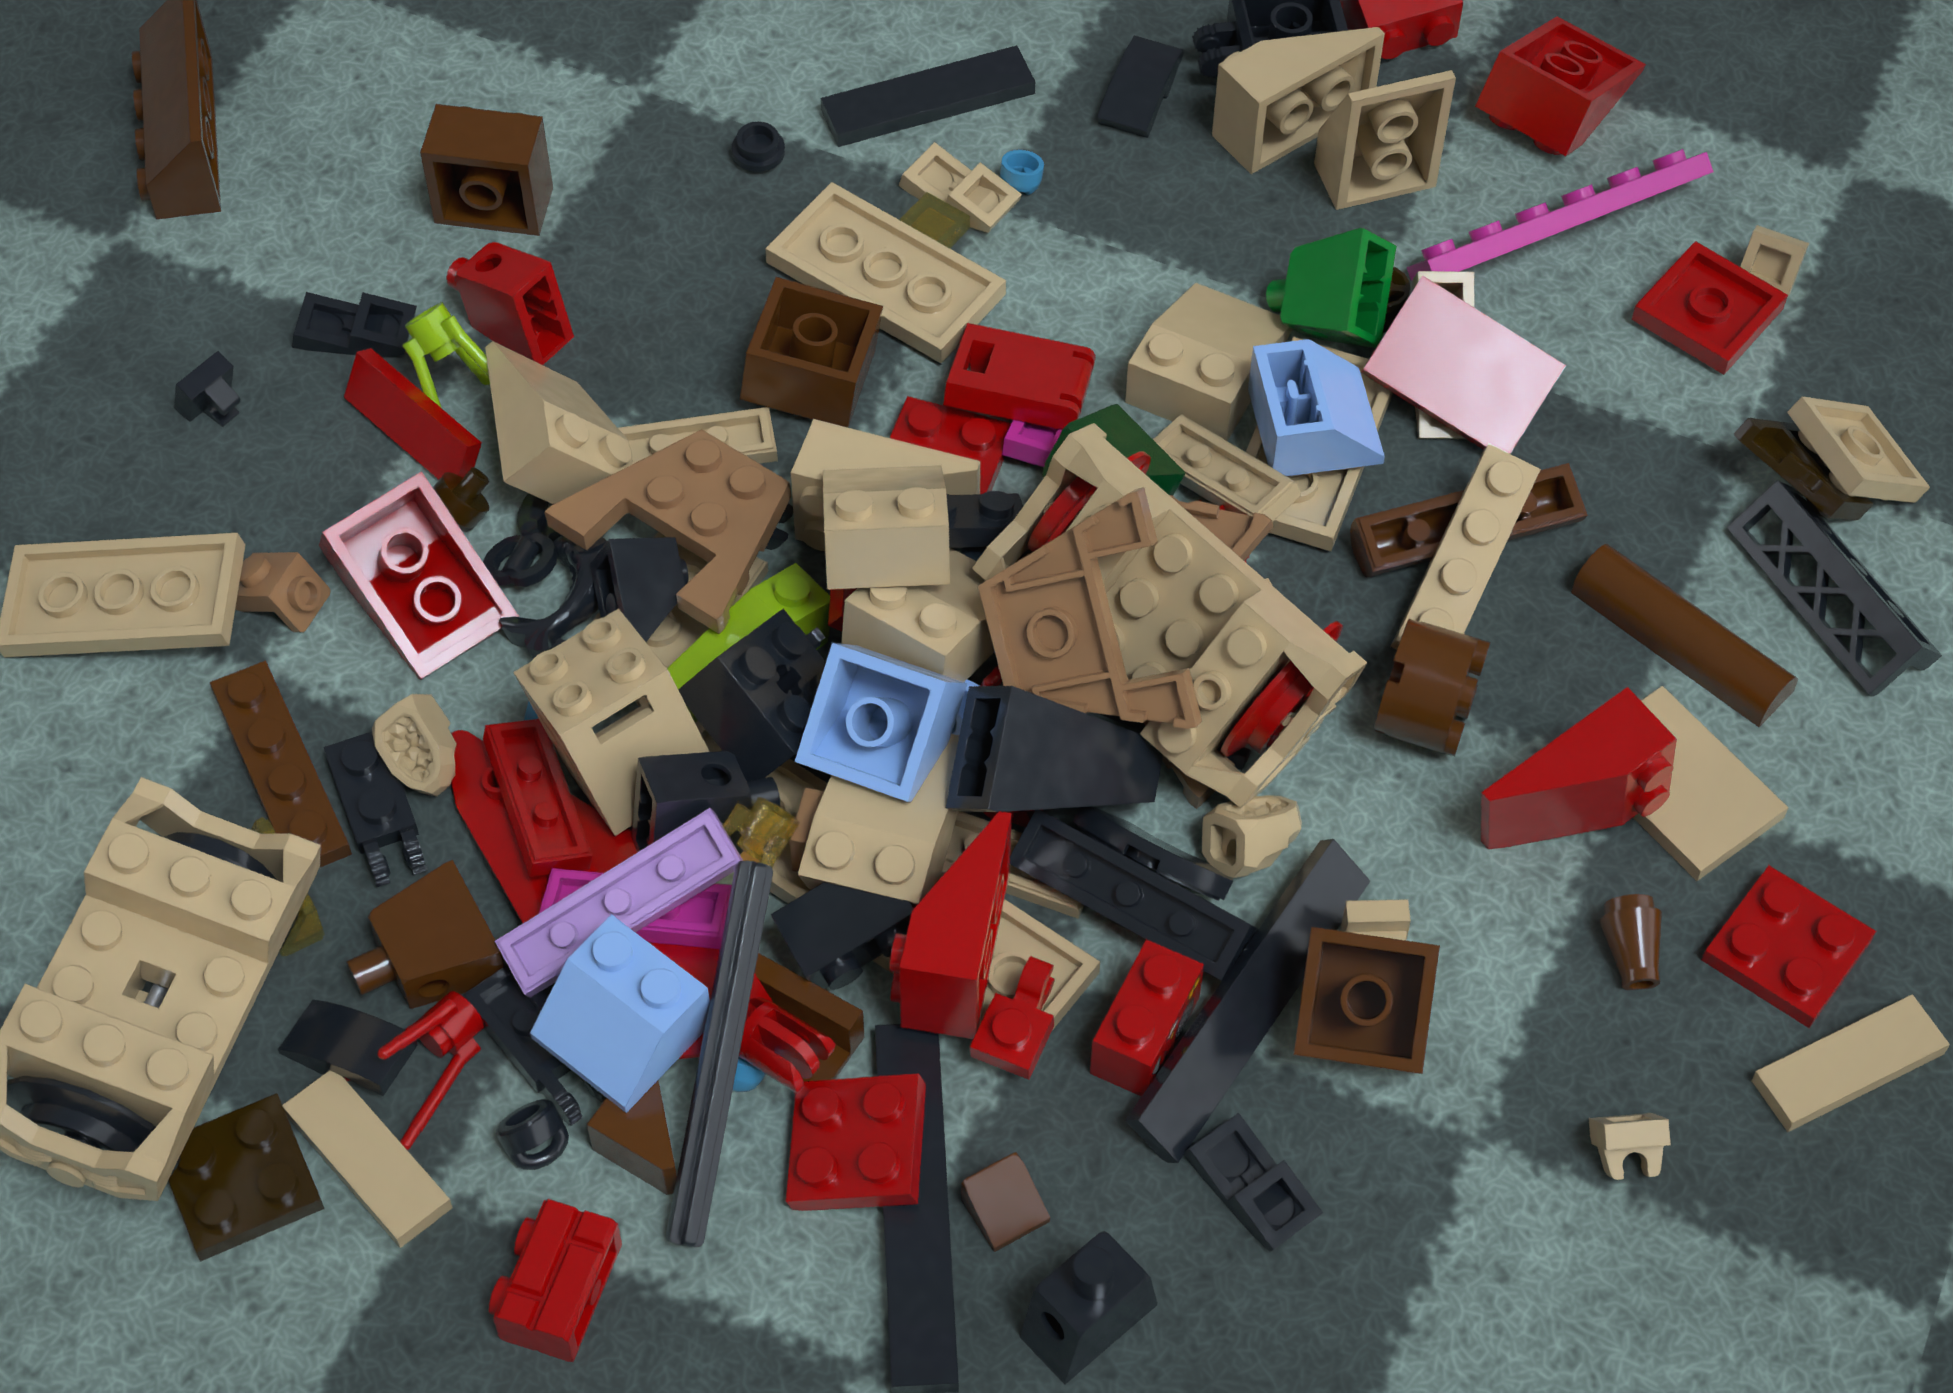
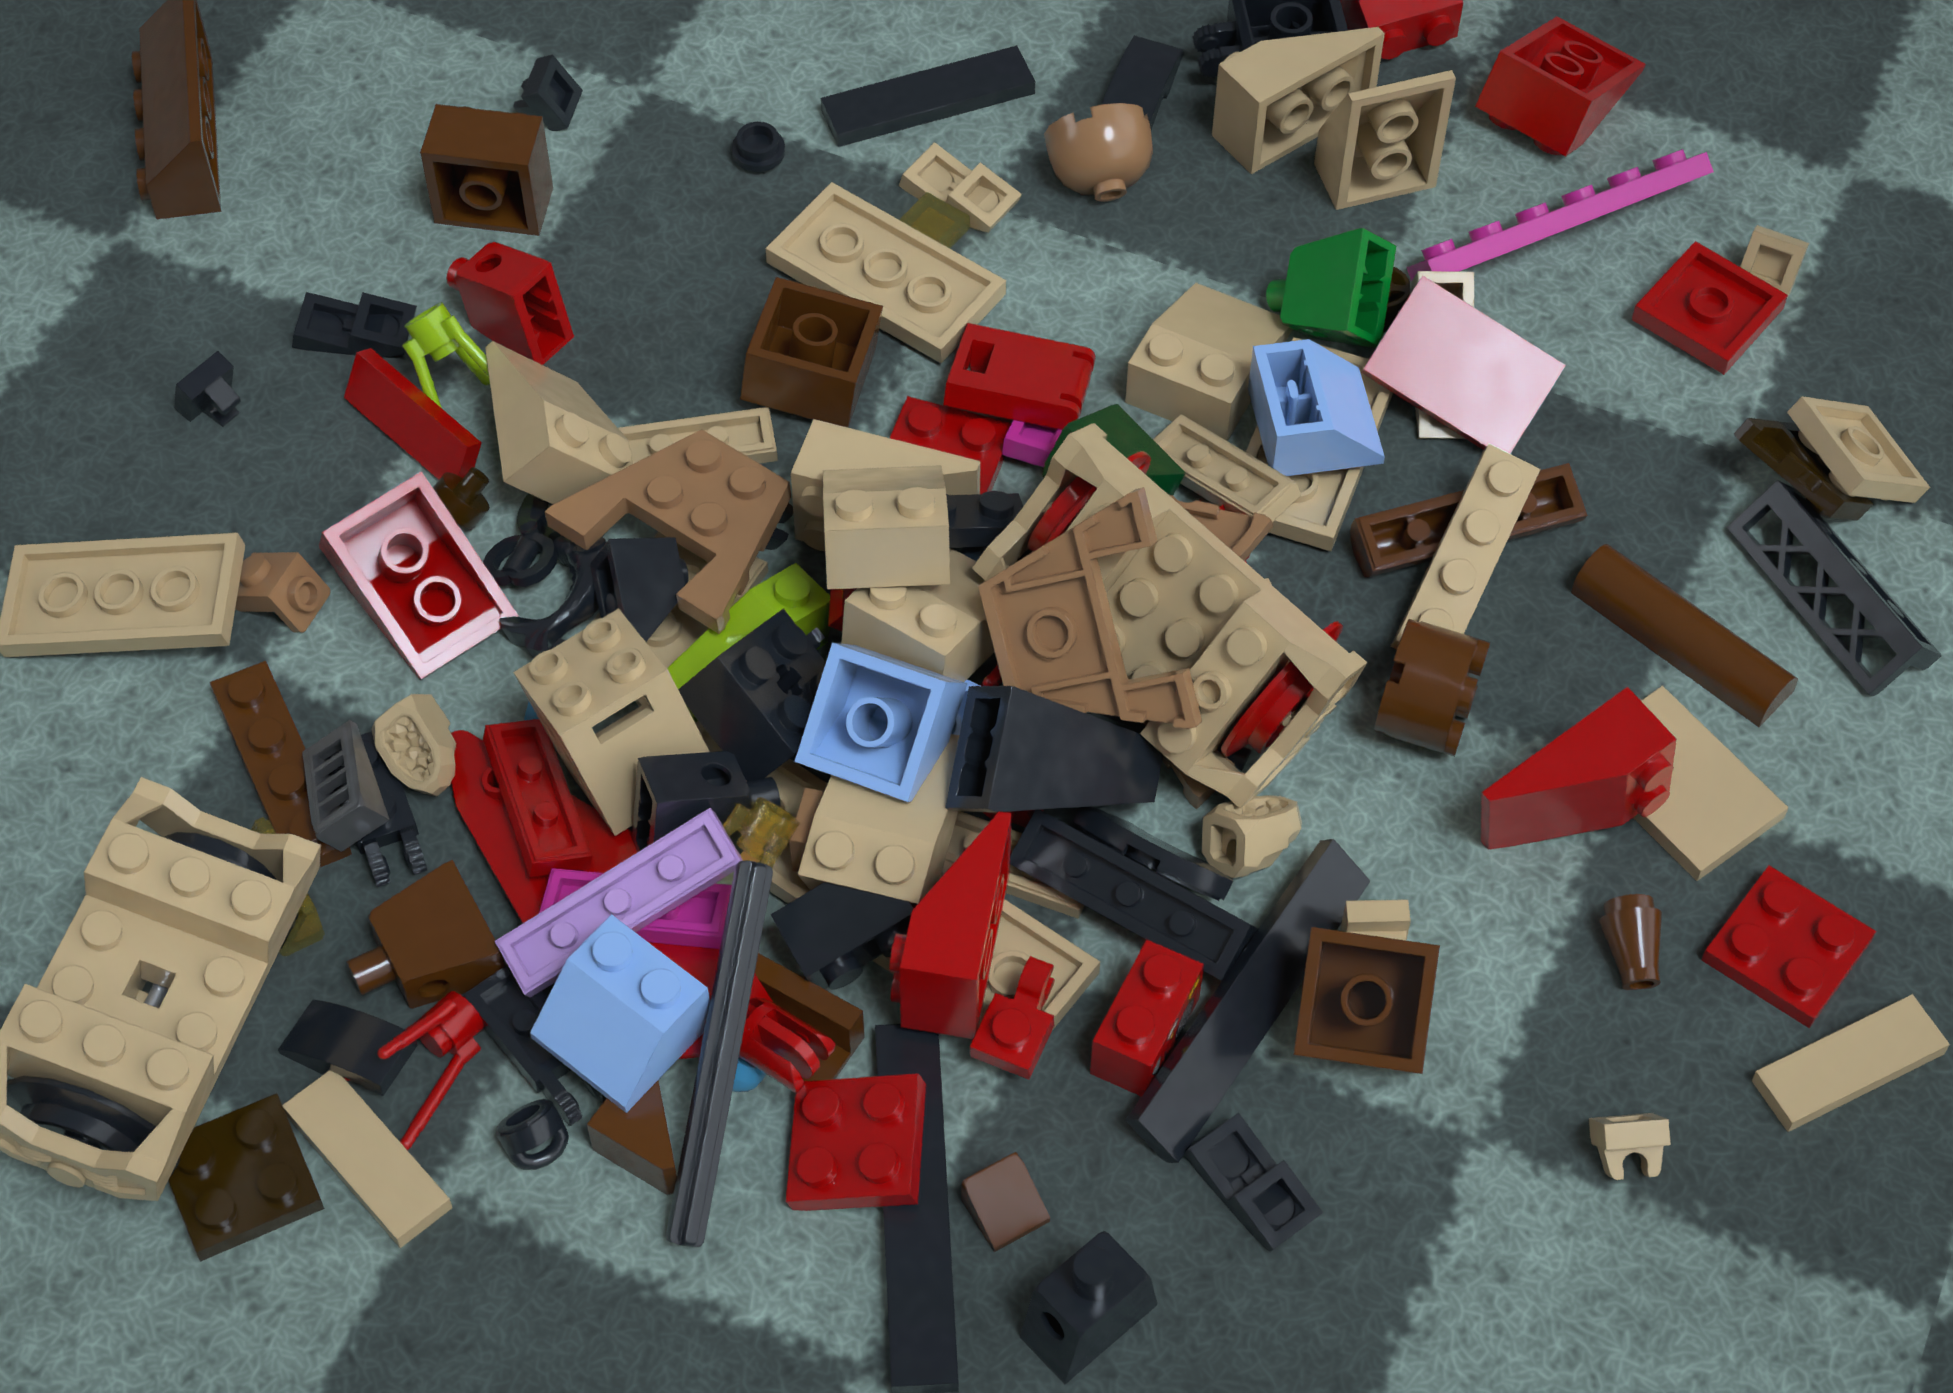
red brick [489,1199,622,1362] -> none
dark azure hinge [1000,150,1044,196] -> none
none -> flat silver slope [303,720,390,852]
none -> black tile [513,54,583,131]
none -> medium nougat cylinder [1044,103,1153,202]

